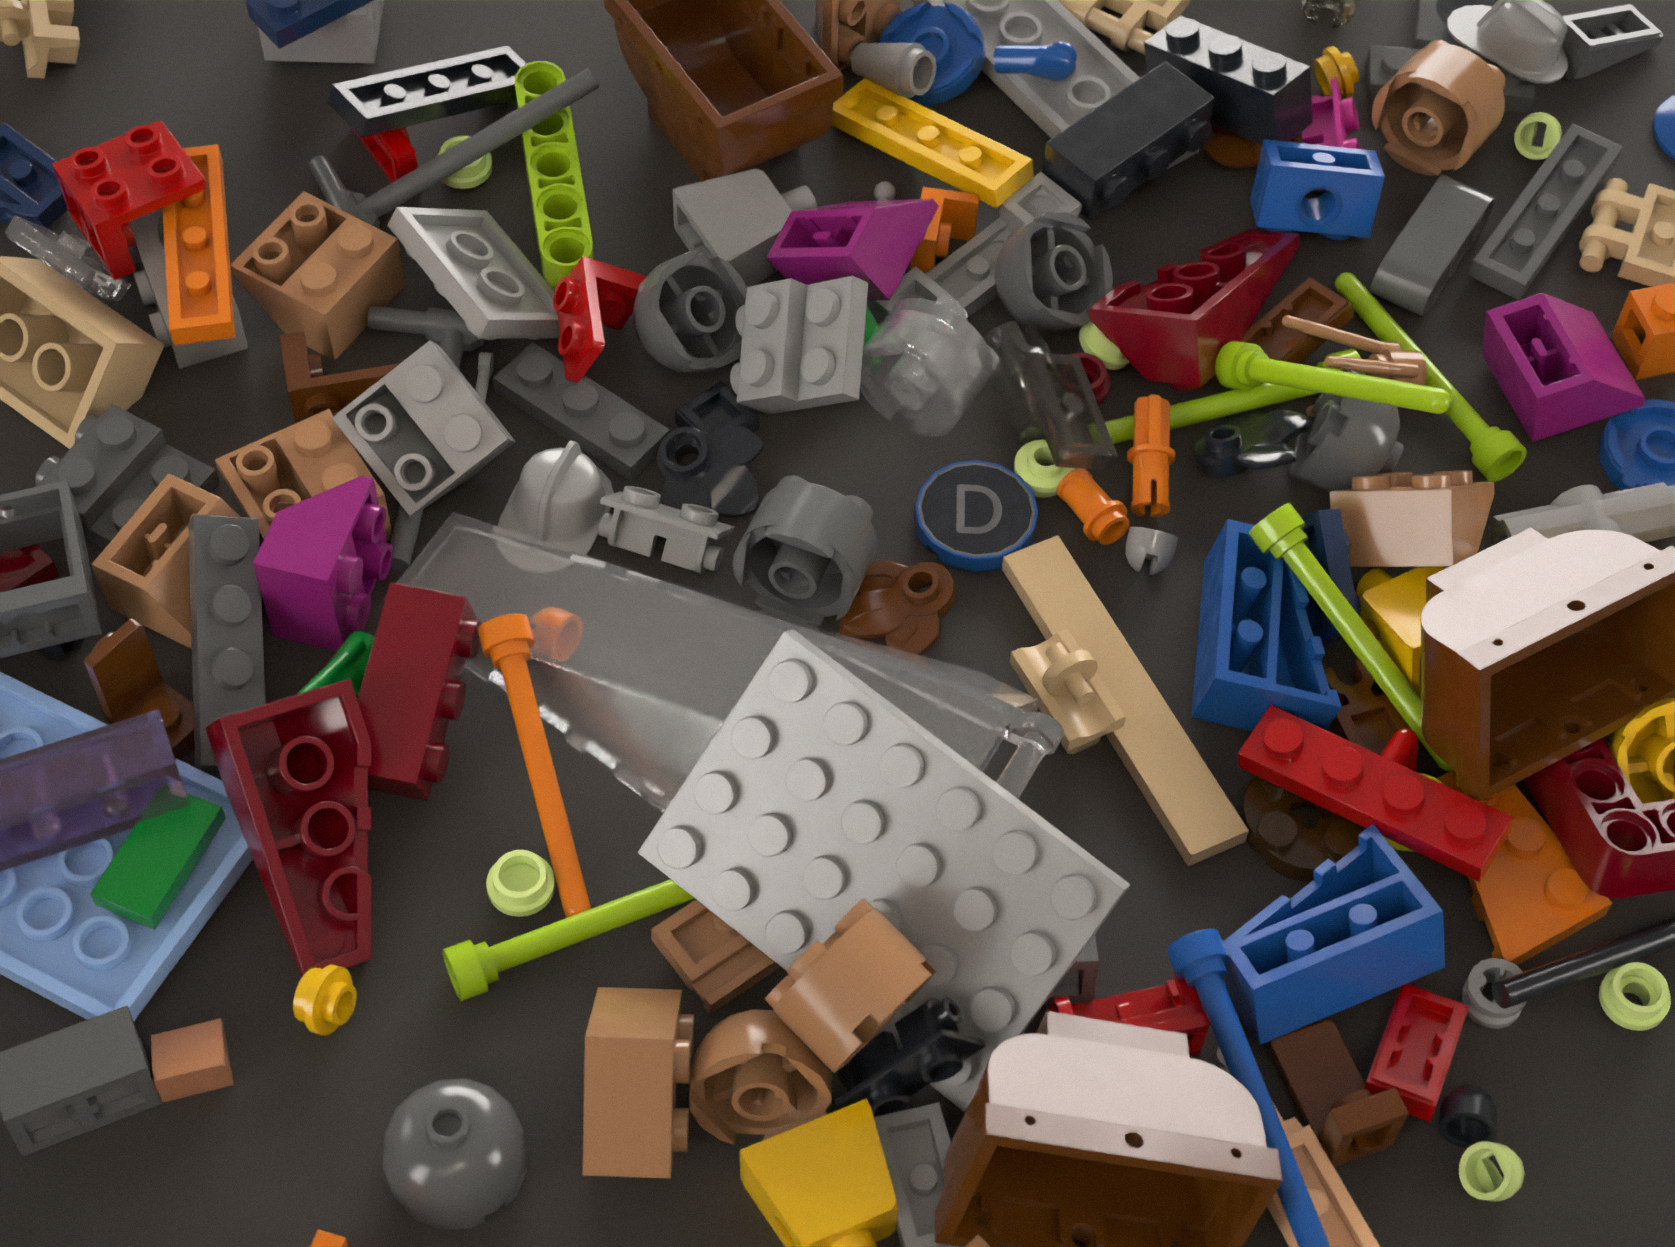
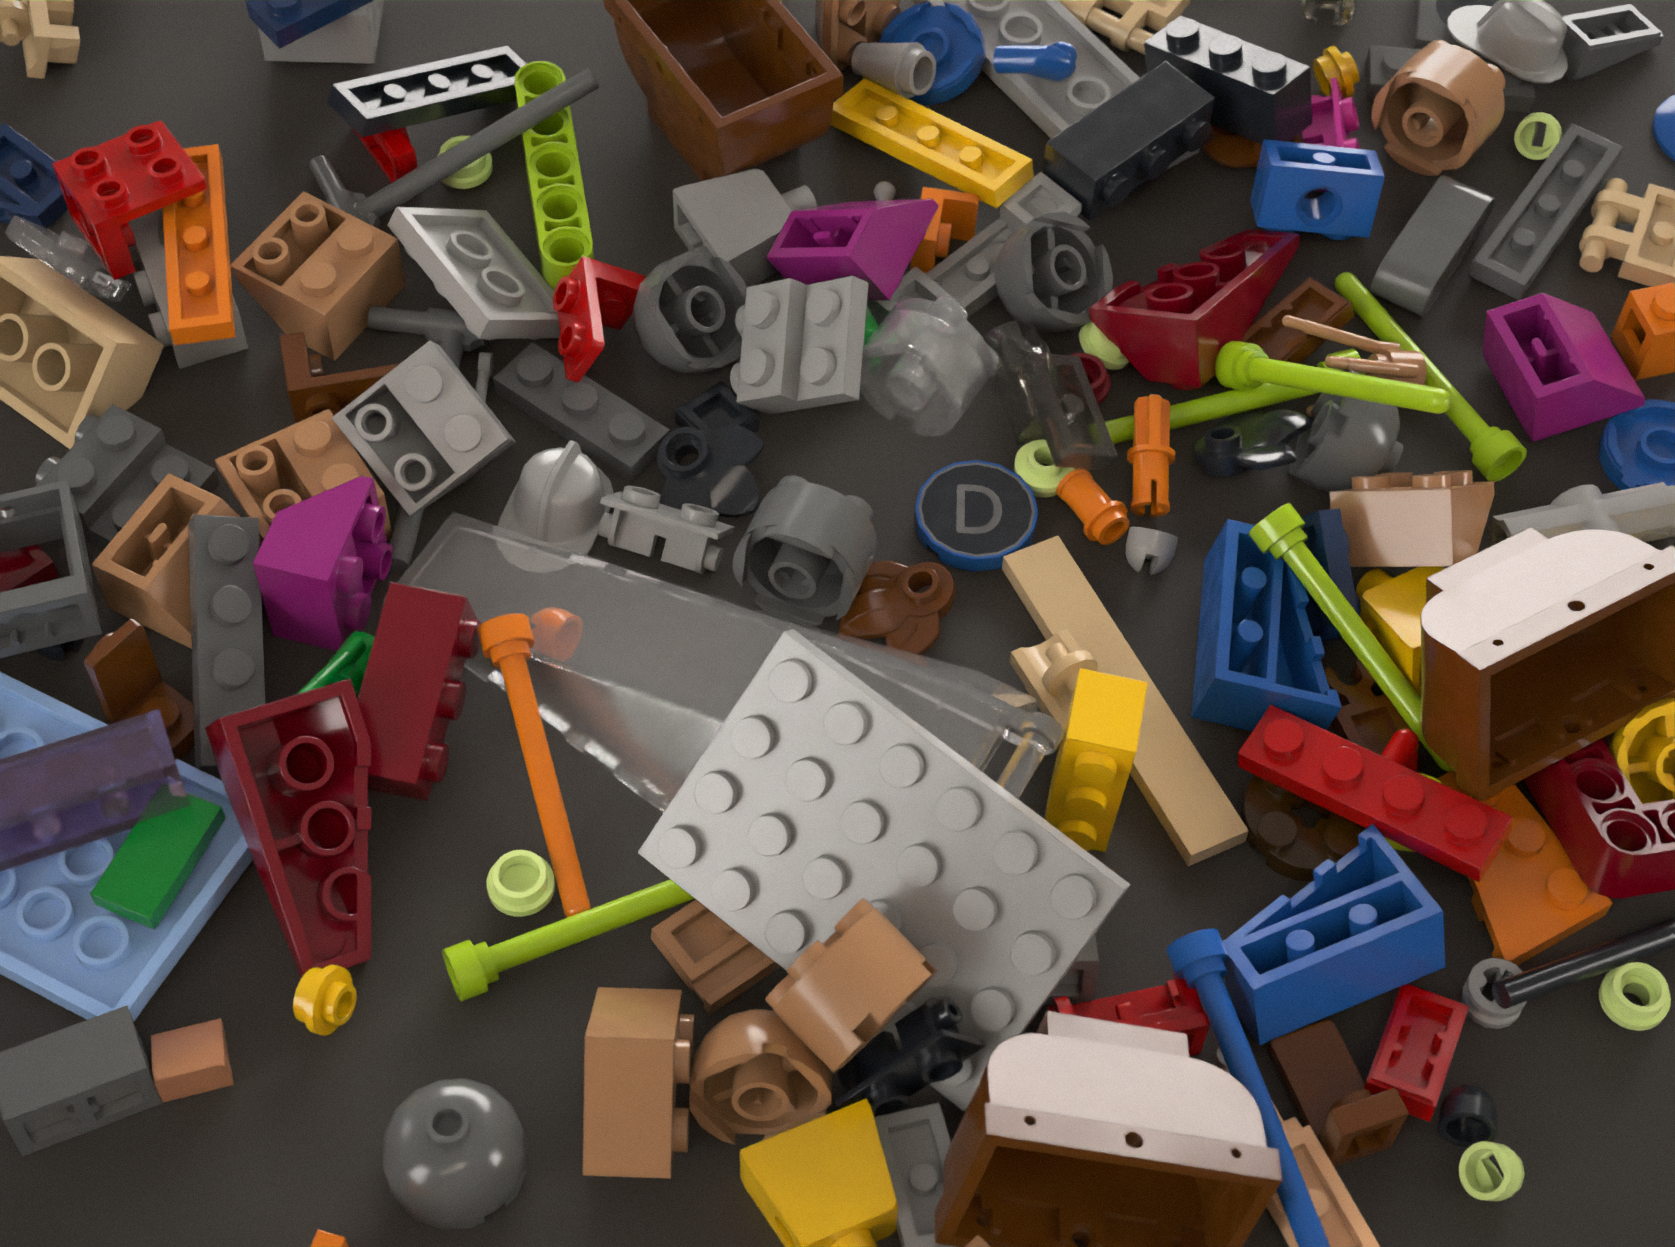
none -> yellow brick [1044,668,1148,852]

